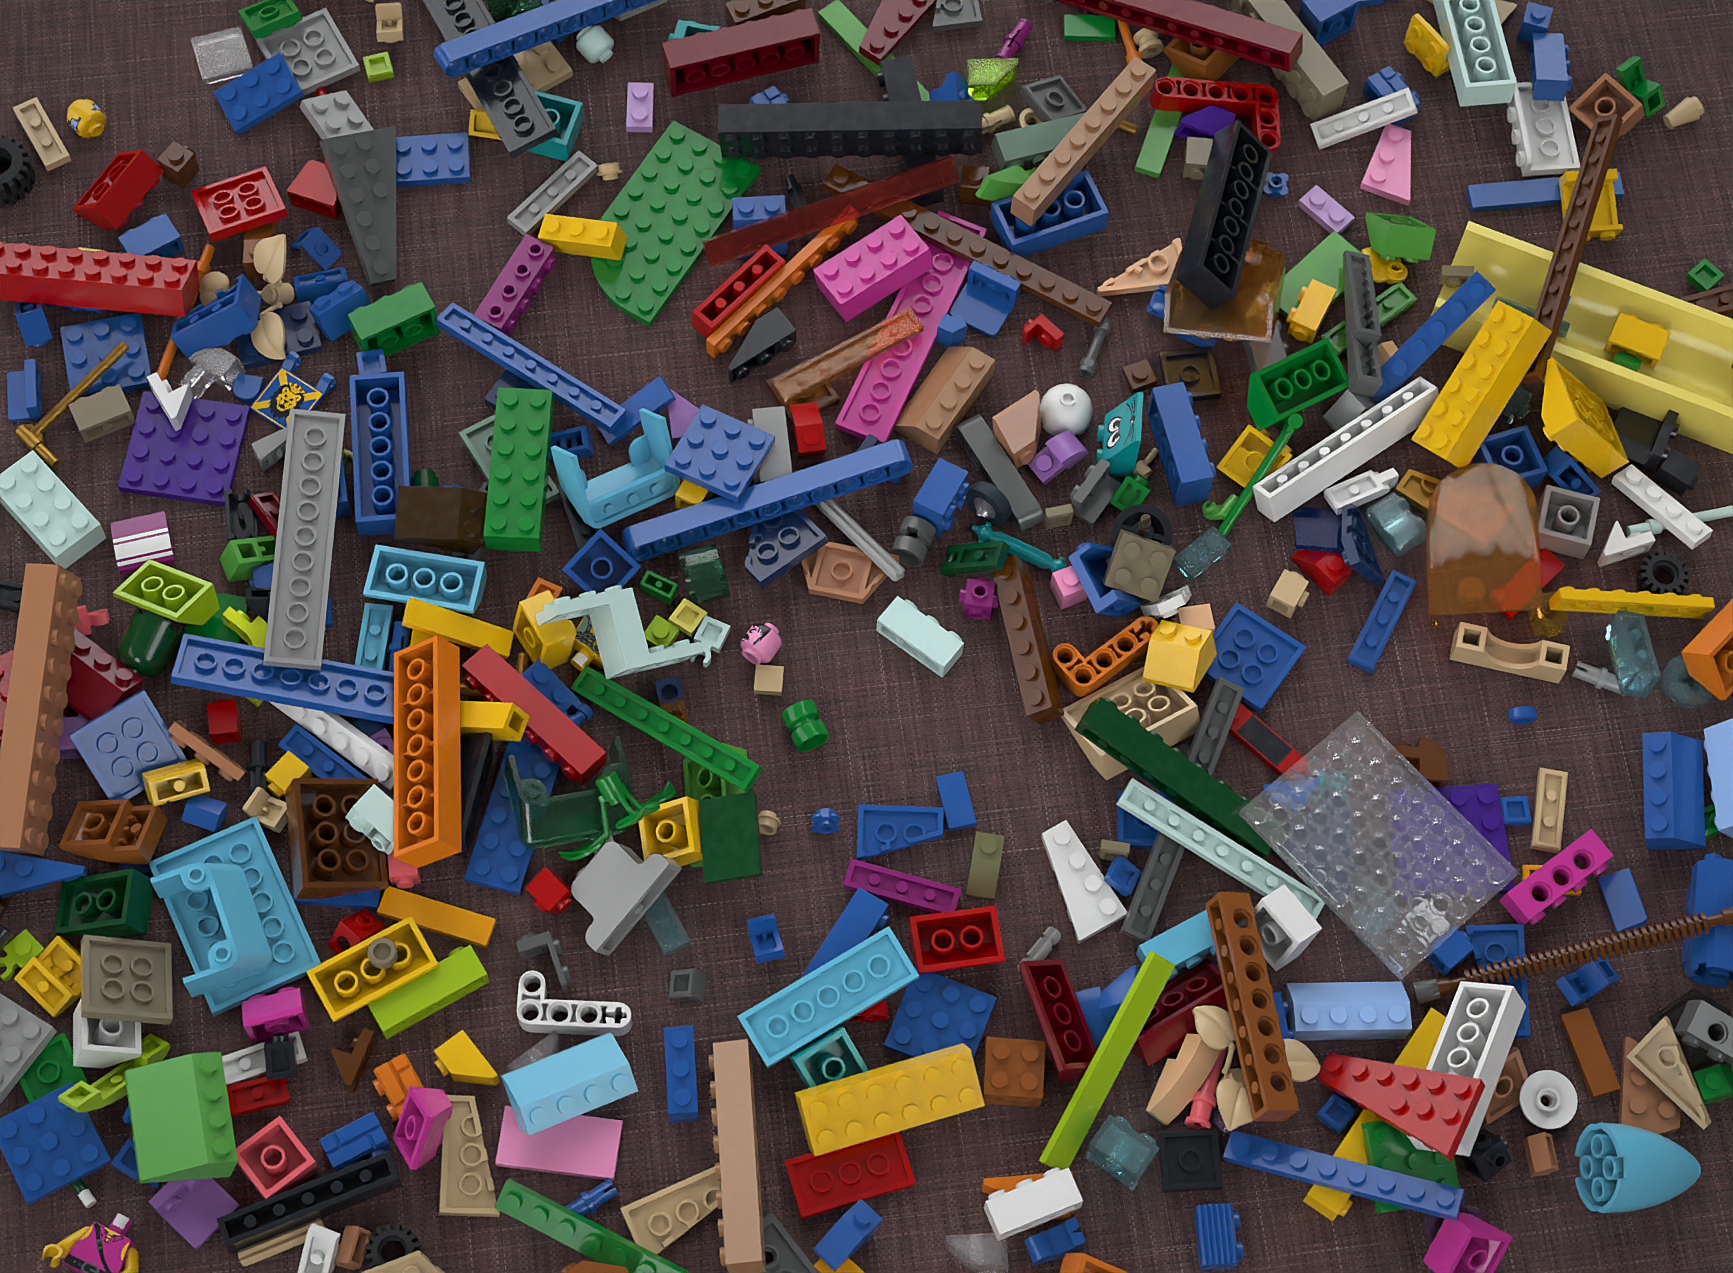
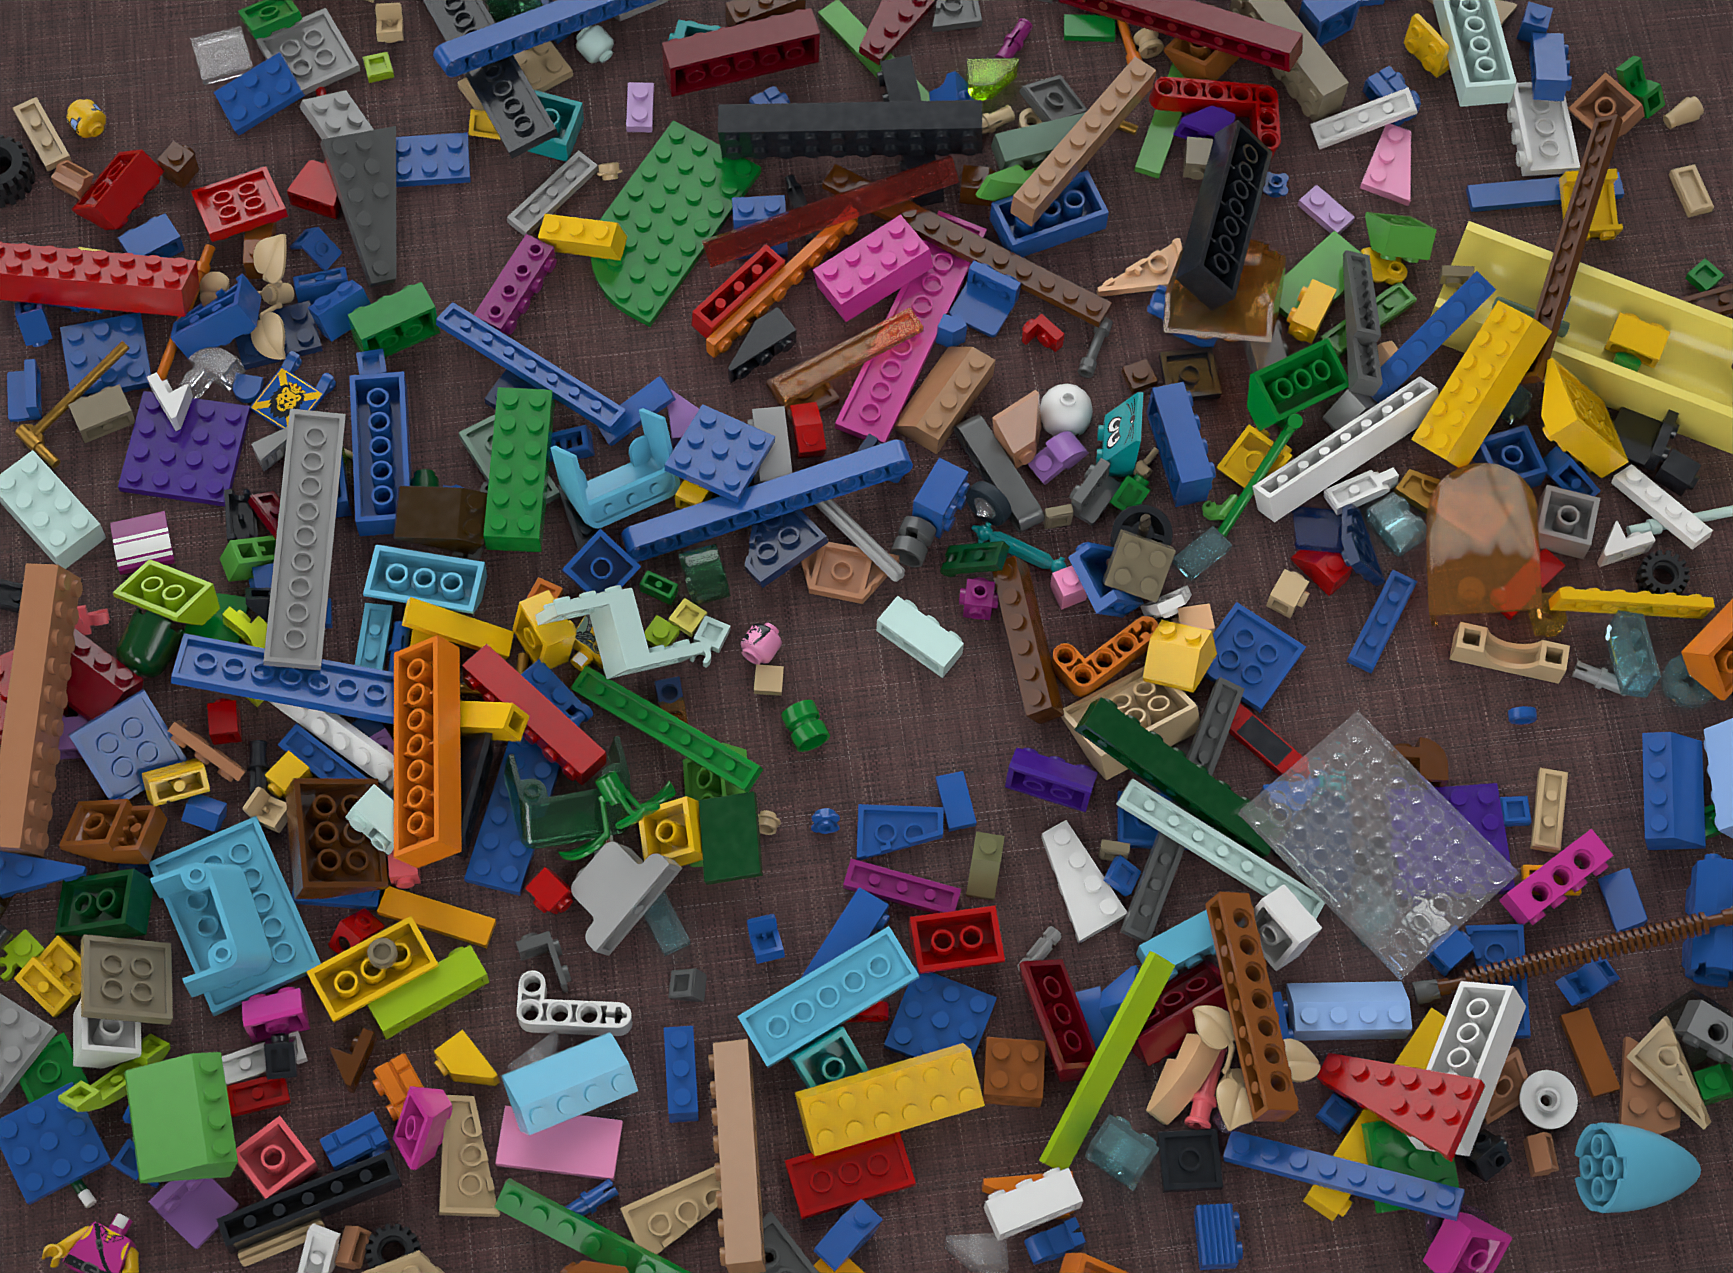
none -> nougat piece [51,160,94,200]
none -> dark purple slope [1005,747,1098,813]
none -> tan tile [1669,164,1714,217]

